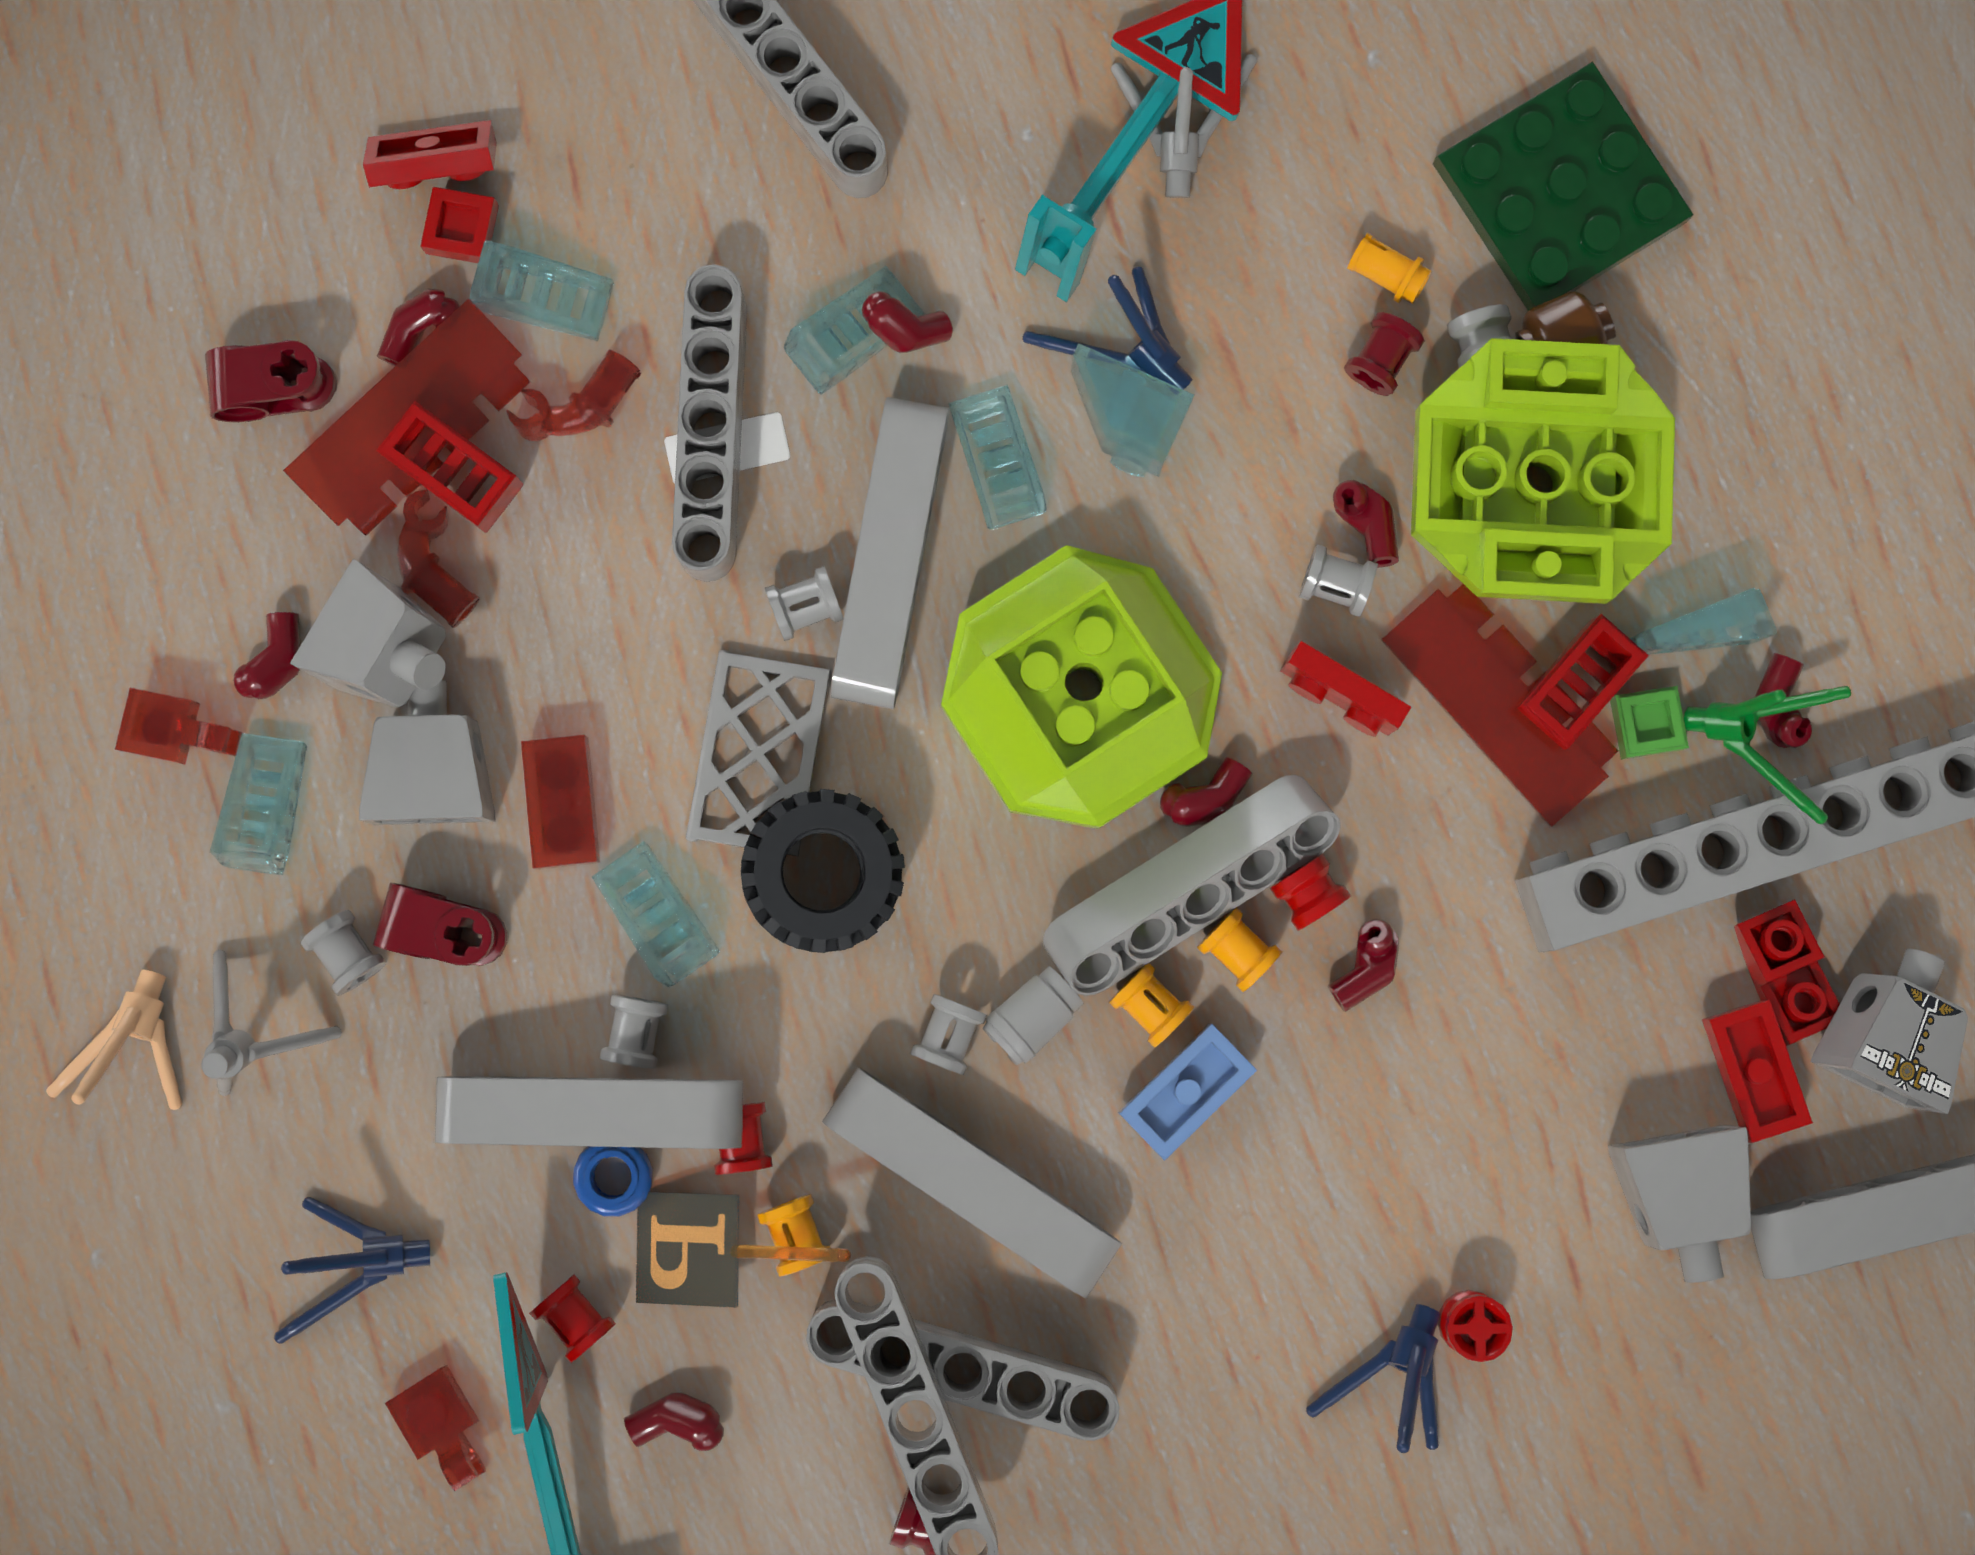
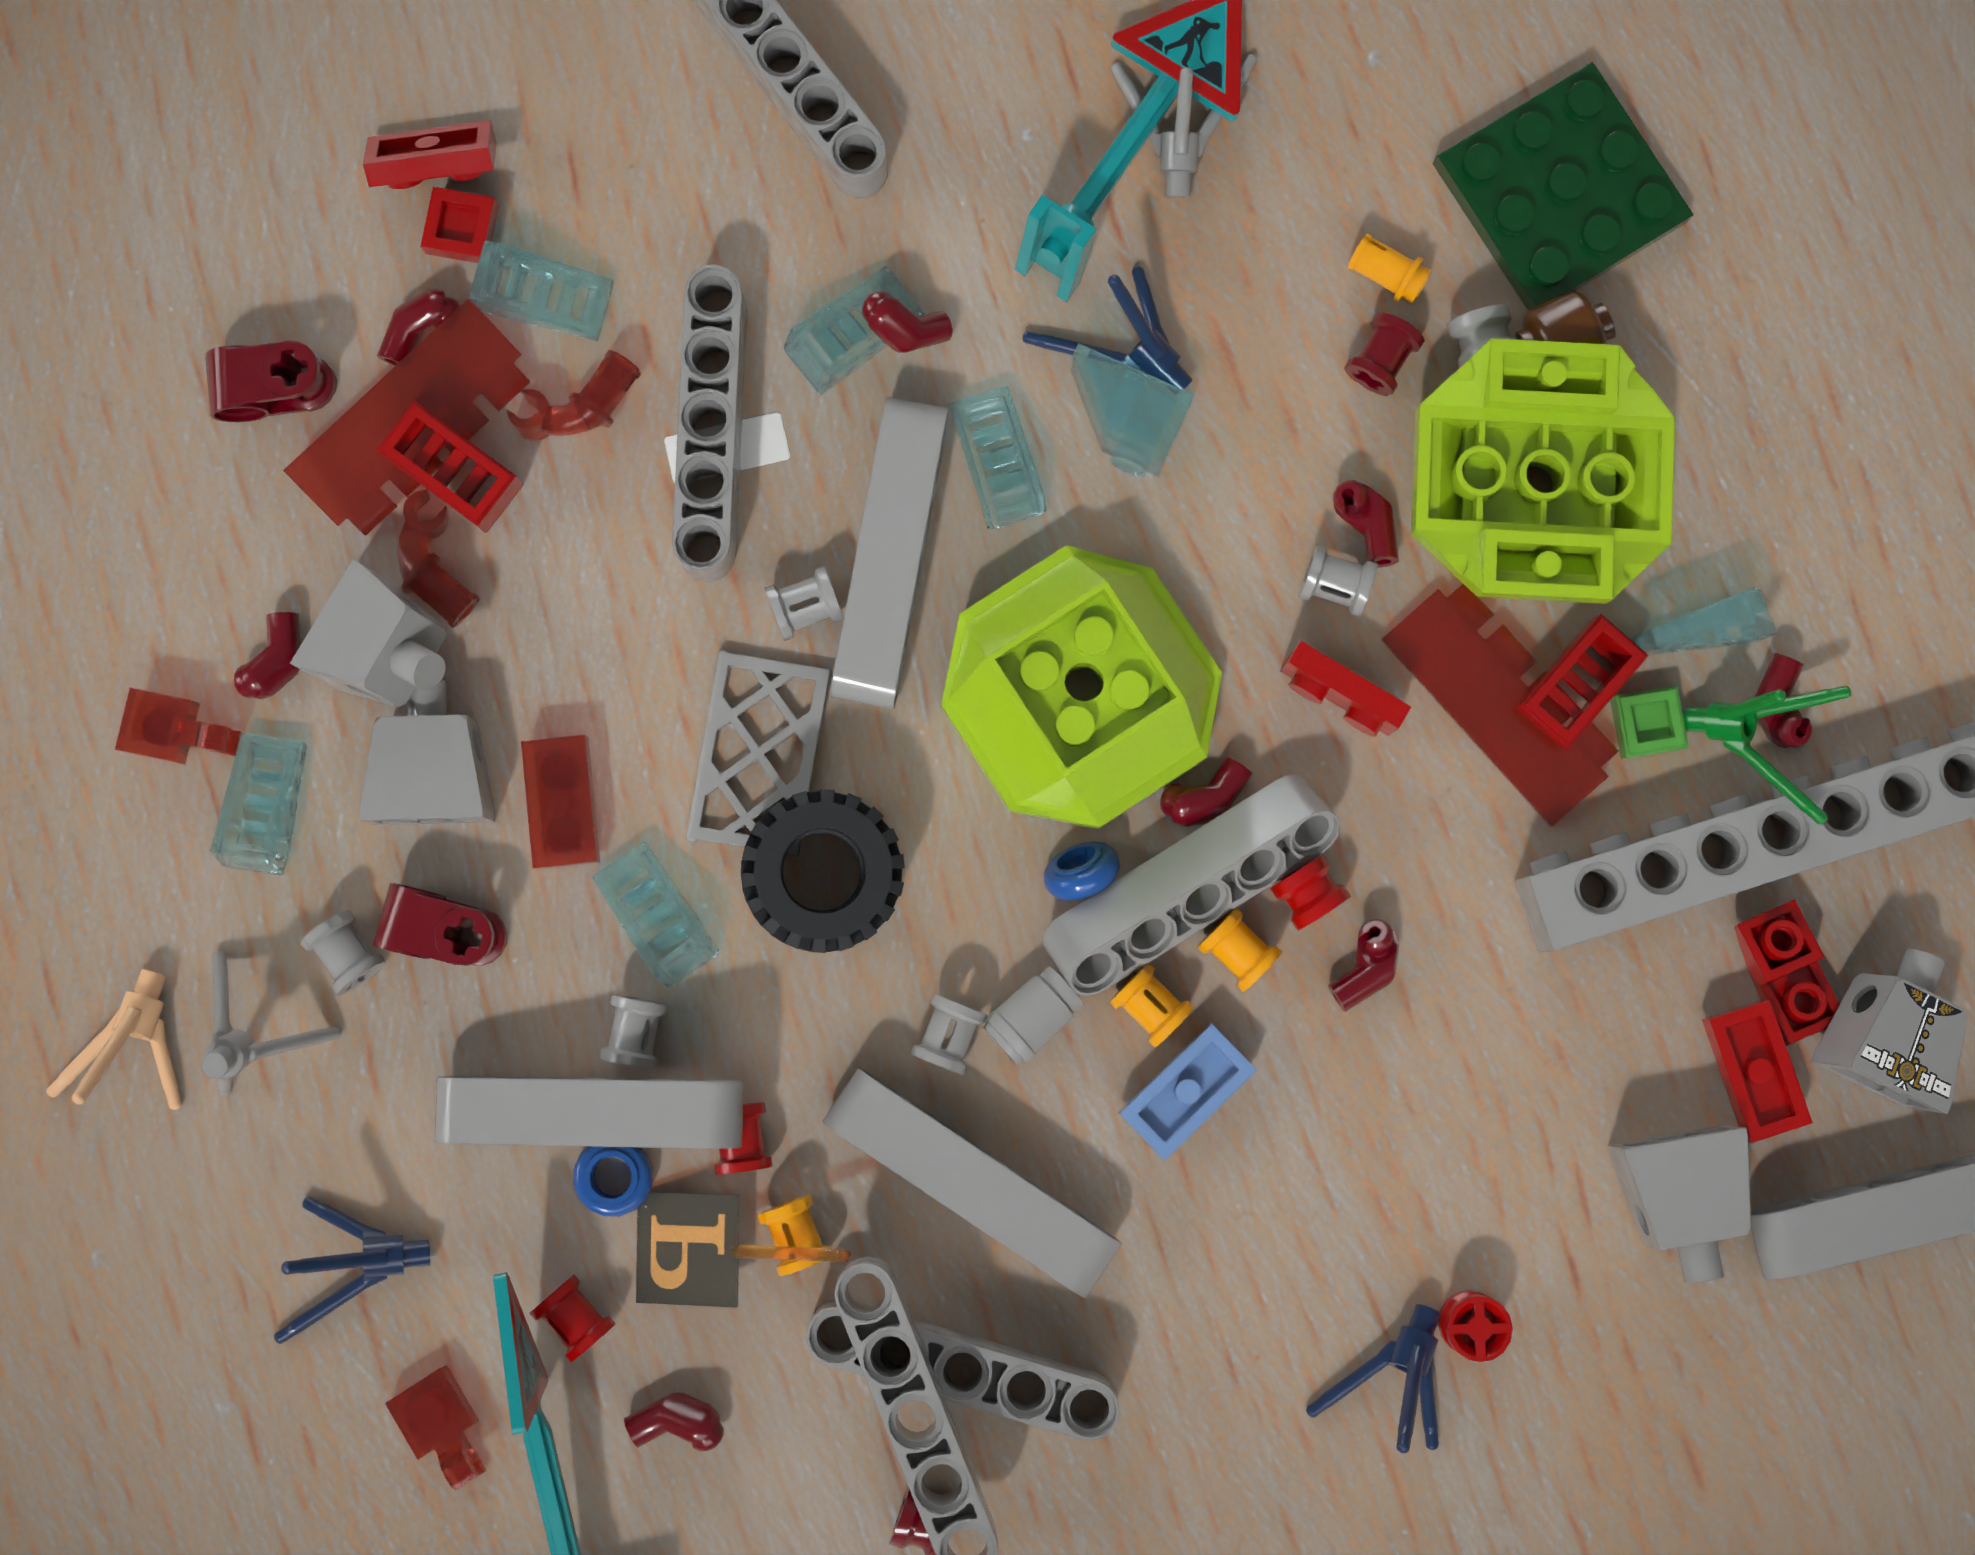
none -> blue piece [1043,841,1120,901]

